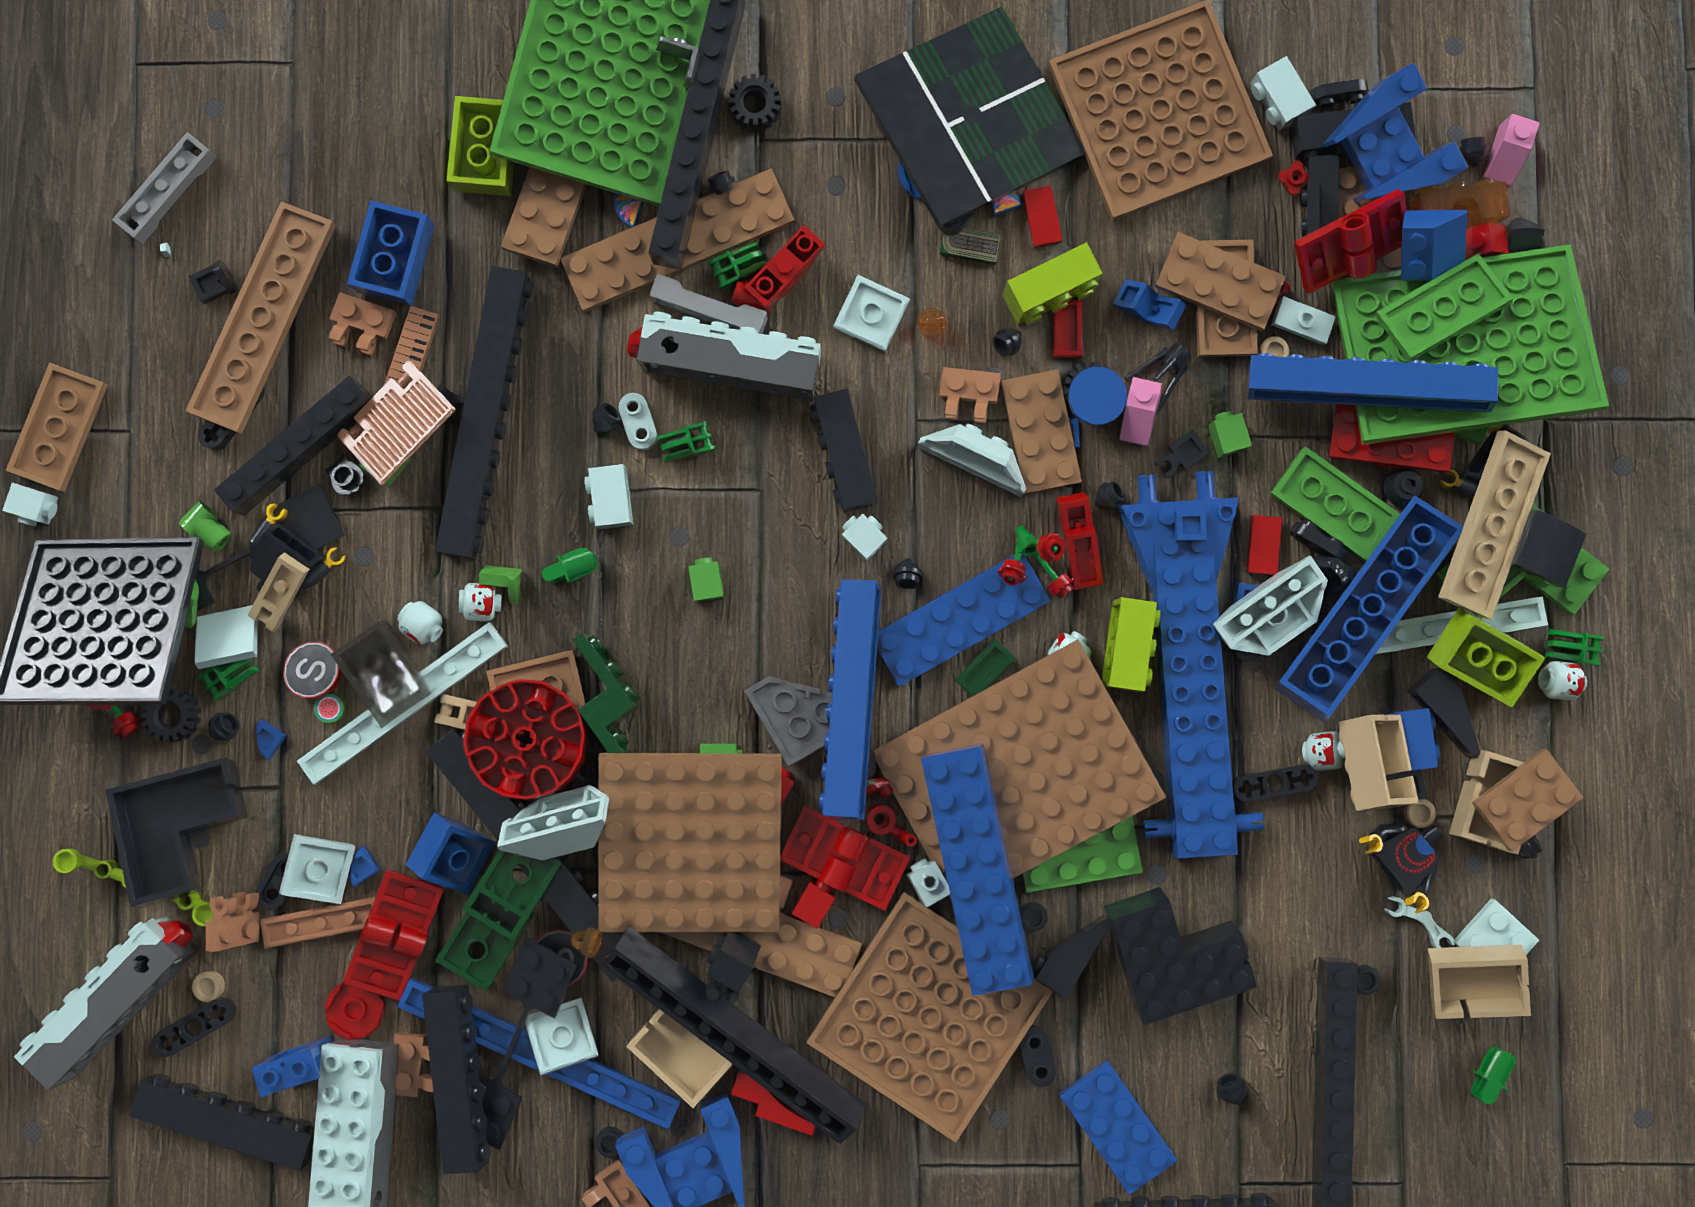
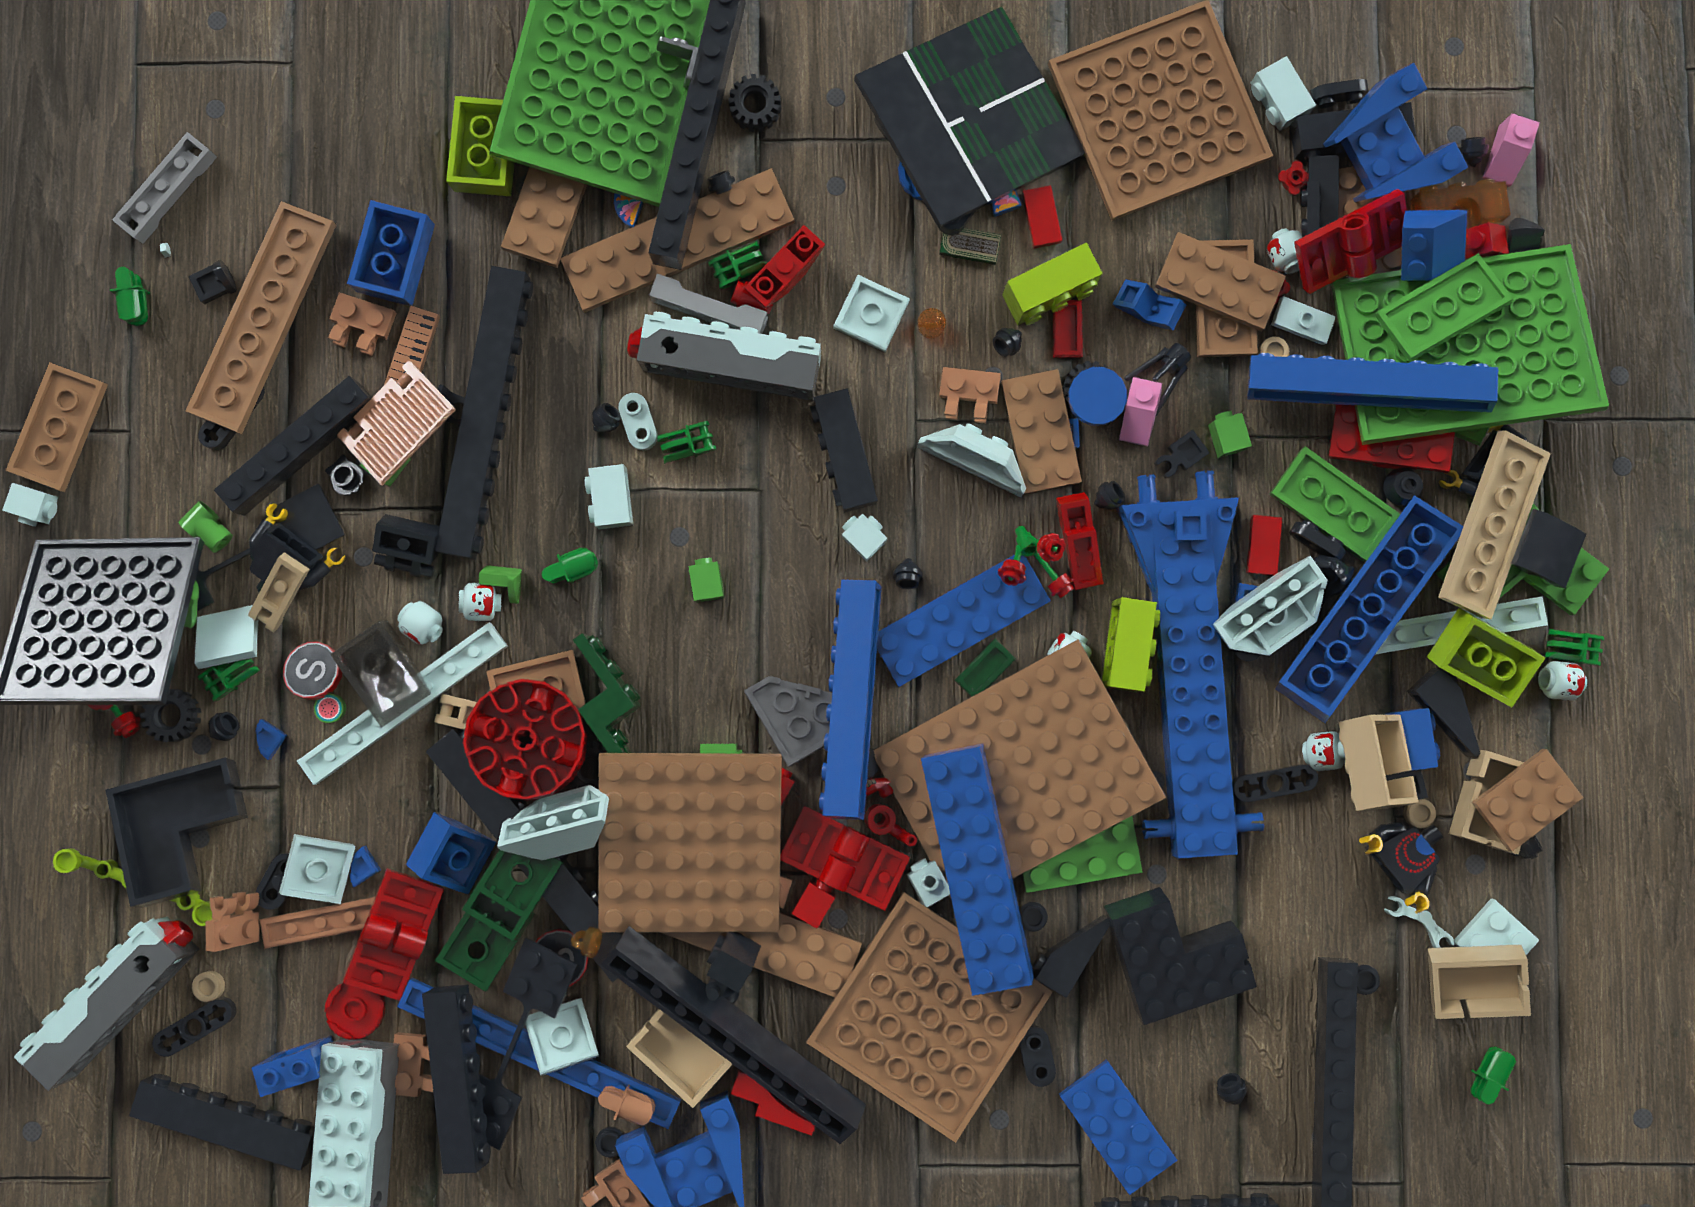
none -> green arm [110,267,150,326]
none -> black brick [372,514,440,578]
none -> nougat arm [598,1084,656,1125]
none -> light aqua head [1267,228,1302,274]

